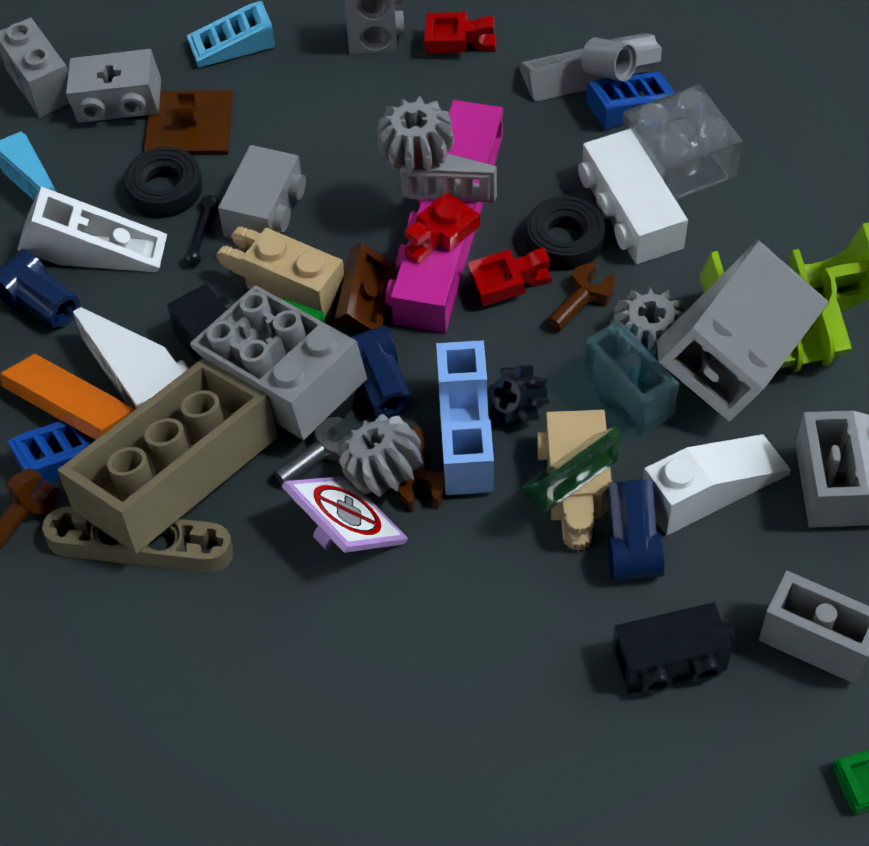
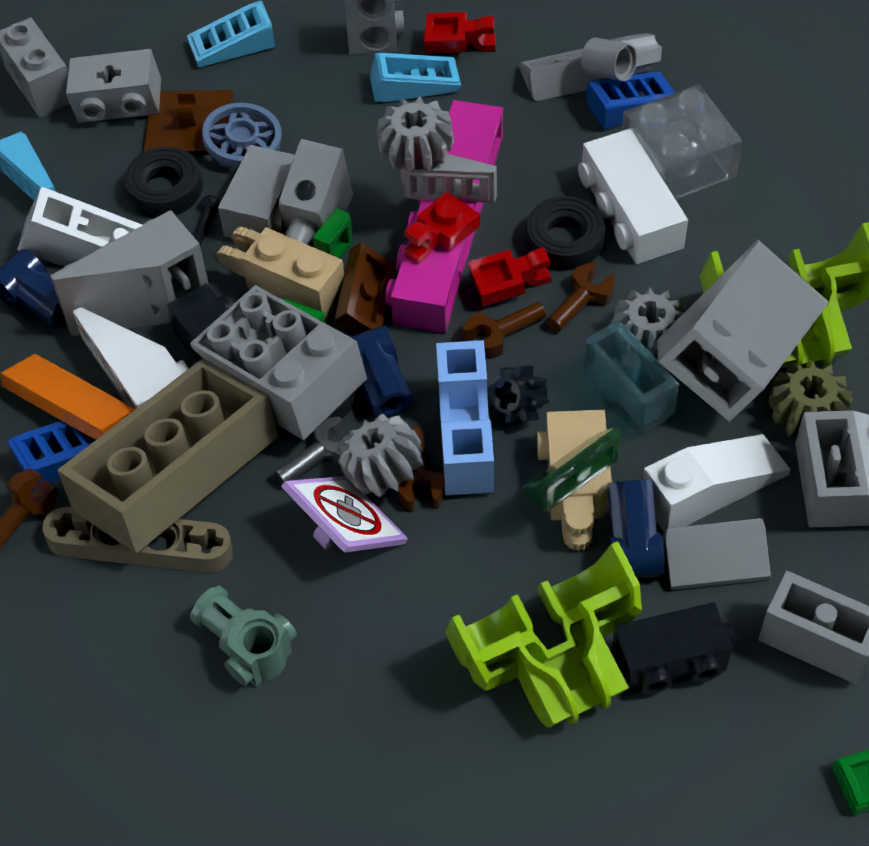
none -> light grey slope [50,210,209,336]
none -> sand green connector [190,585,297,687]
none -> sand blue wheel [202,103,282,168]
none -> light grey torso [279,139,353,246]
none -> green tile [312,208,353,259]
none -> medium azure slope [370,53,461,102]
none -> lime piece [445,541,642,728]
none -> reddish brown bar [462,302,546,359]
none -> light grey slope [662,518,771,590]
none -> olive gear [768,359,852,437]

